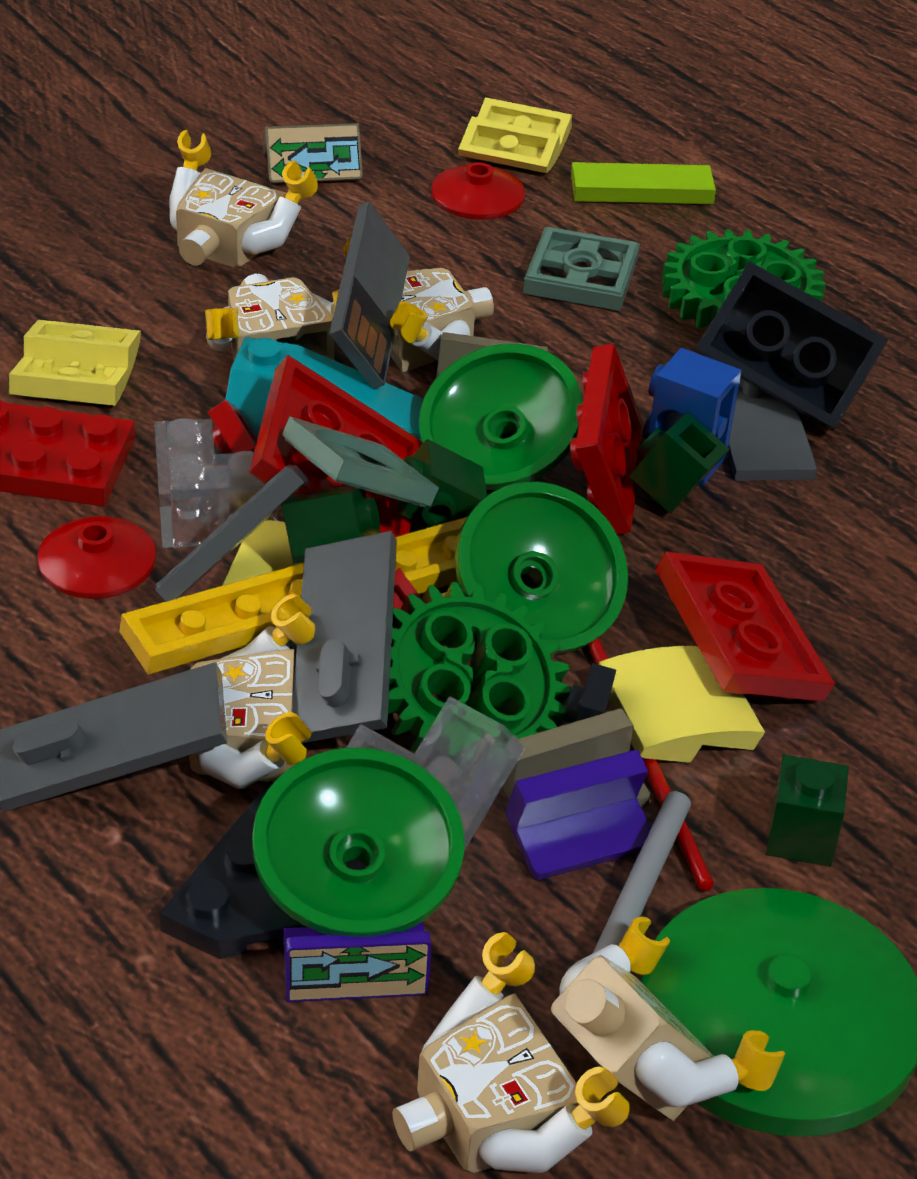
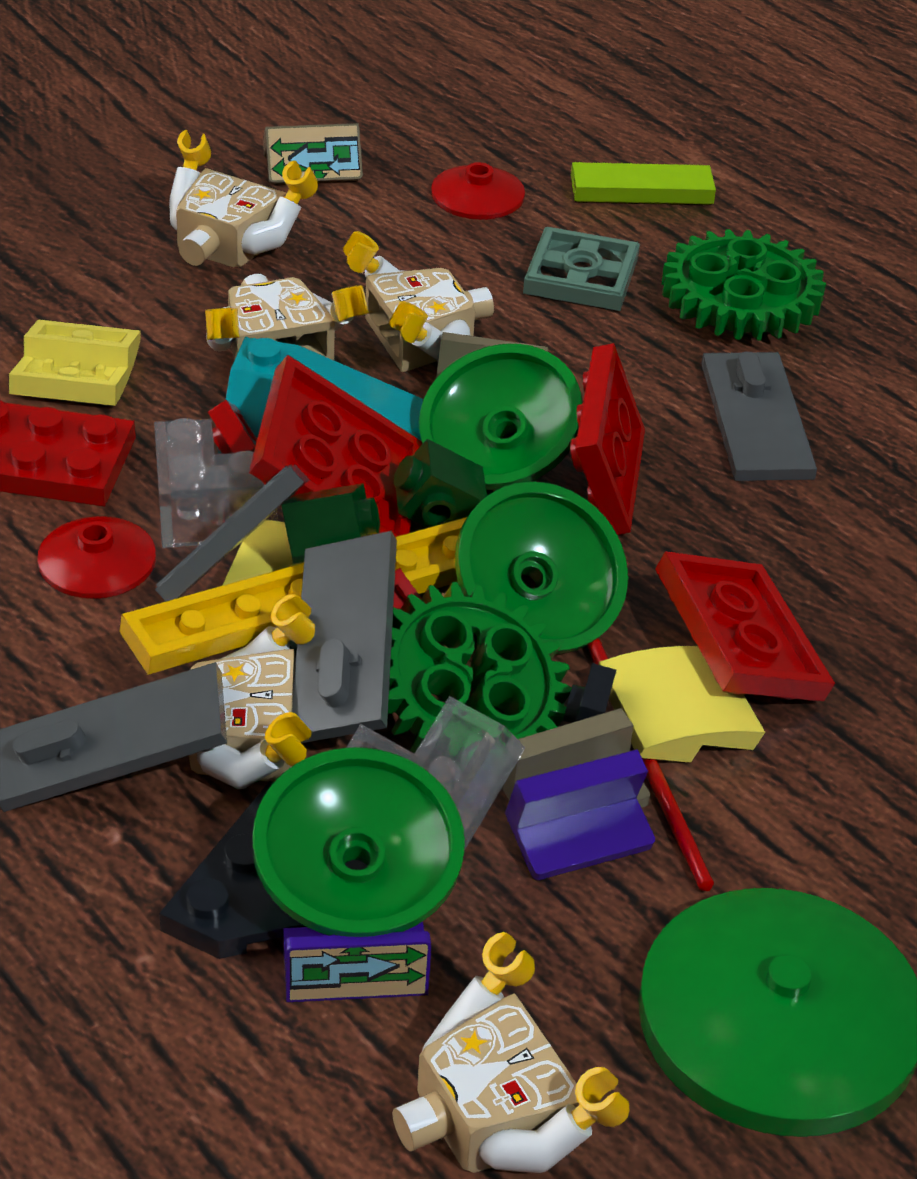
sand green piece [282,417,439,507] -> none
dark grey piece [329,201,410,389] -> none
light yellow slope [458,97,572,173] -> none
torso [550,917,786,1121] -> none
light grey bar [593,791,691,953] -> none
dark green brick [629,412,729,514] -> none
blue brick [642,348,741,486] -> none
black slope [694,261,888,431] -> none
dark green brick [765,754,849,867] -> none

